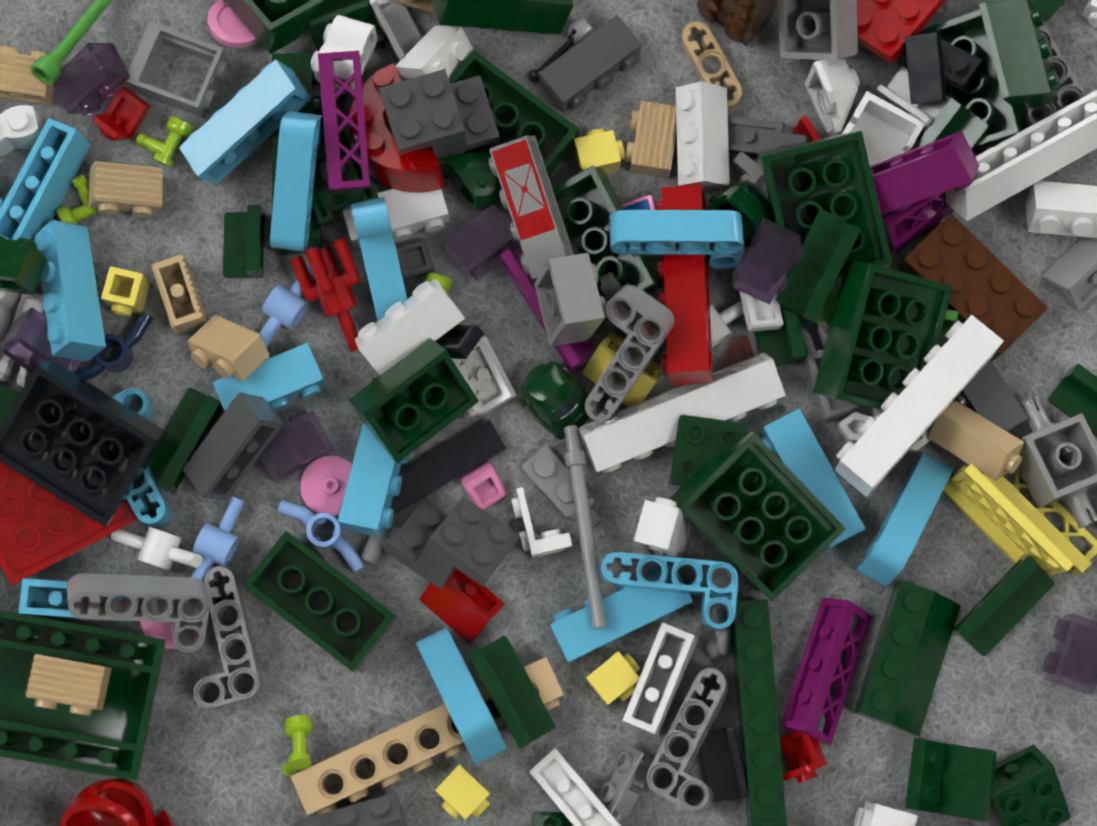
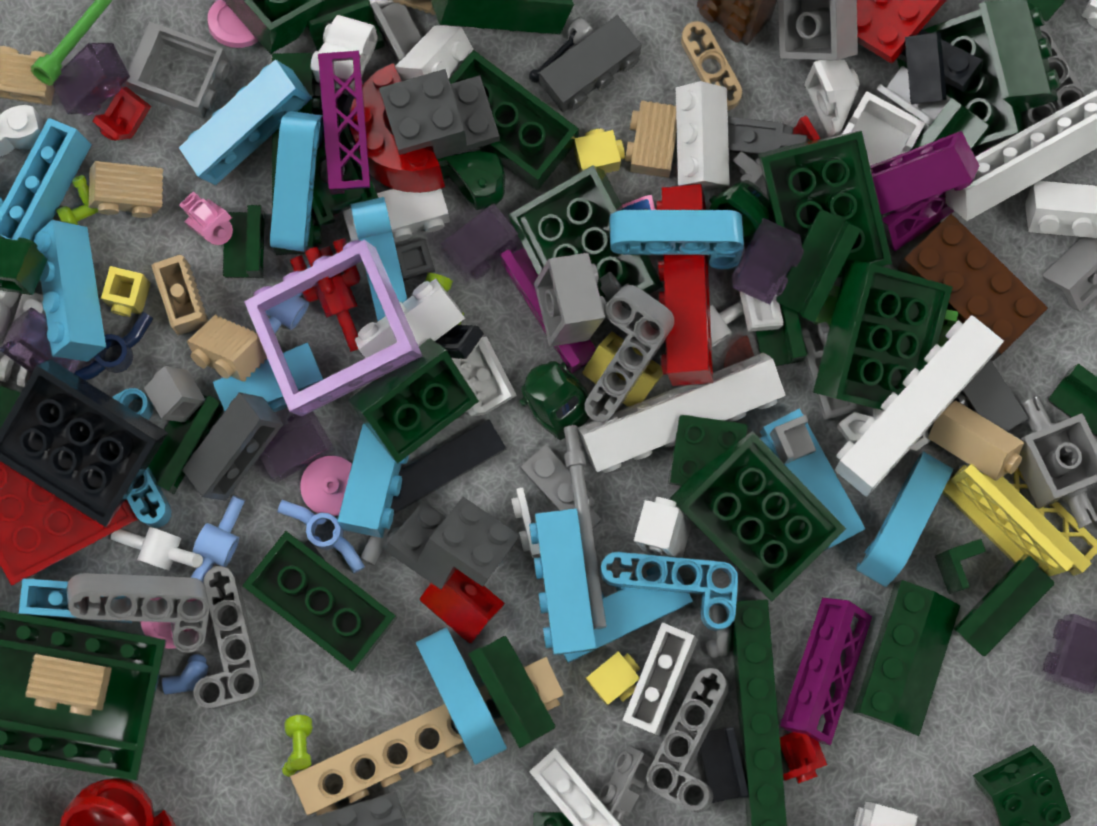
lime piece [136,116,195,168] -> none
light yellow brick [435,764,490,820] -> none
bright pink slope [459,461,508,510] -> none
light grey brick [488,136,574,279] -> none
dark green bracket [905,738,997,822] -> none
none -> light grey brick [144,366,205,422]
none -> medium blue arm [162,654,208,695]
none -> bright pink hips [179,192,233,245]
none -> lavender window [244,240,422,416]
none -> medium azure brick [529,508,596,656]
none -> light grey panel [770,415,816,464]
none -> dark green panel [935,538,986,594]

